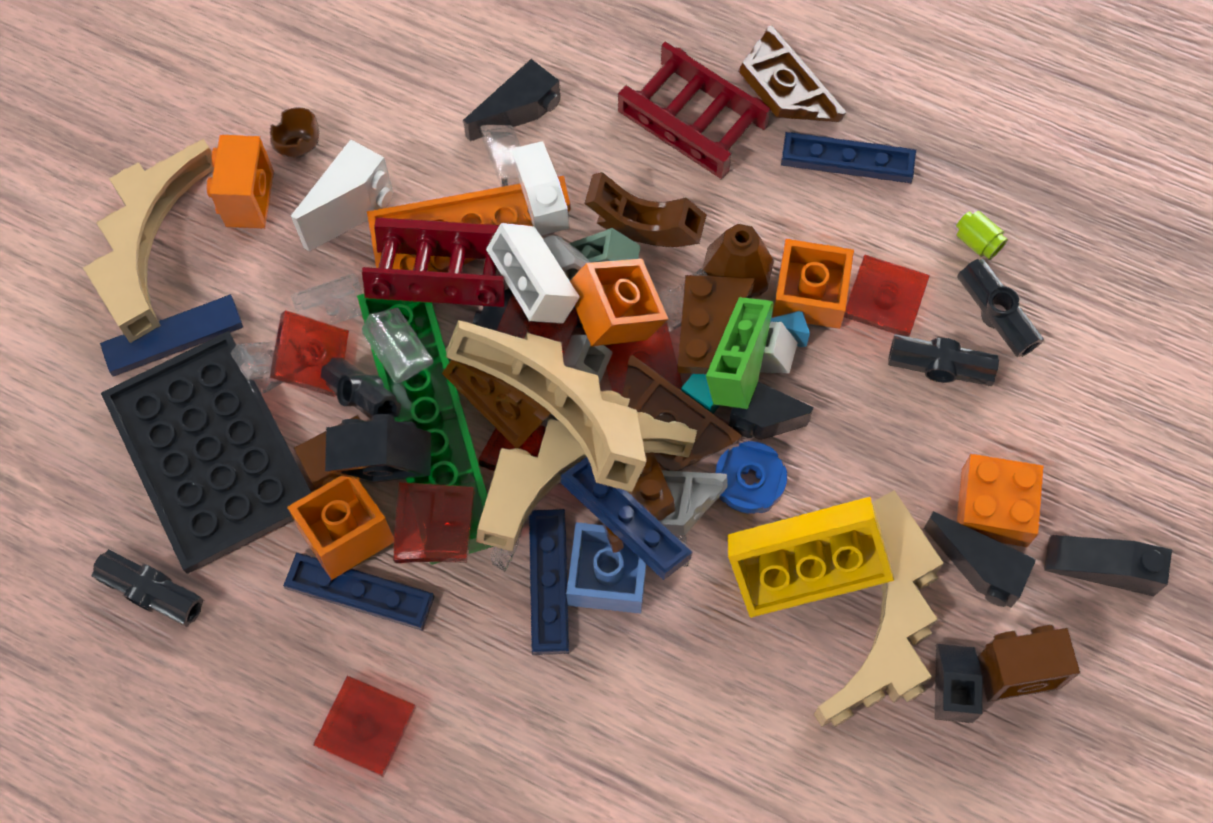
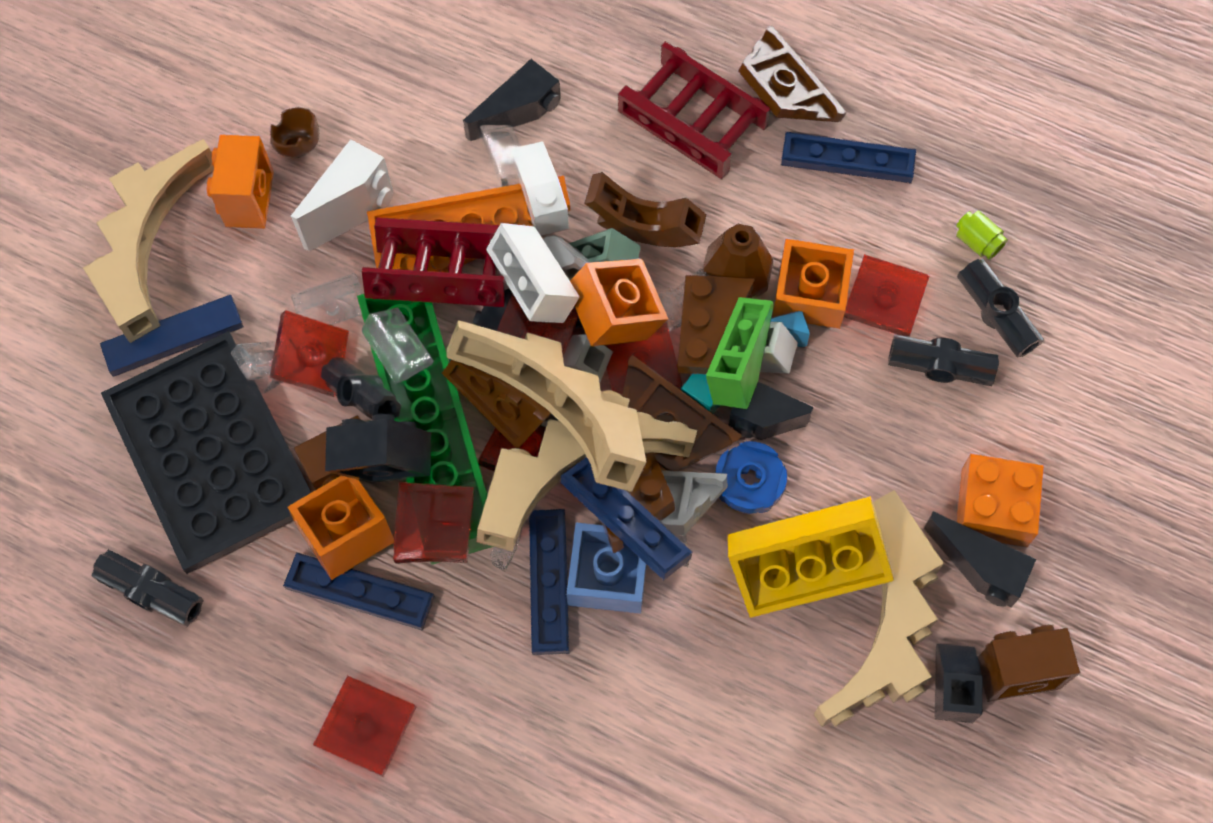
black slope [1044,535,1172,597] -> none

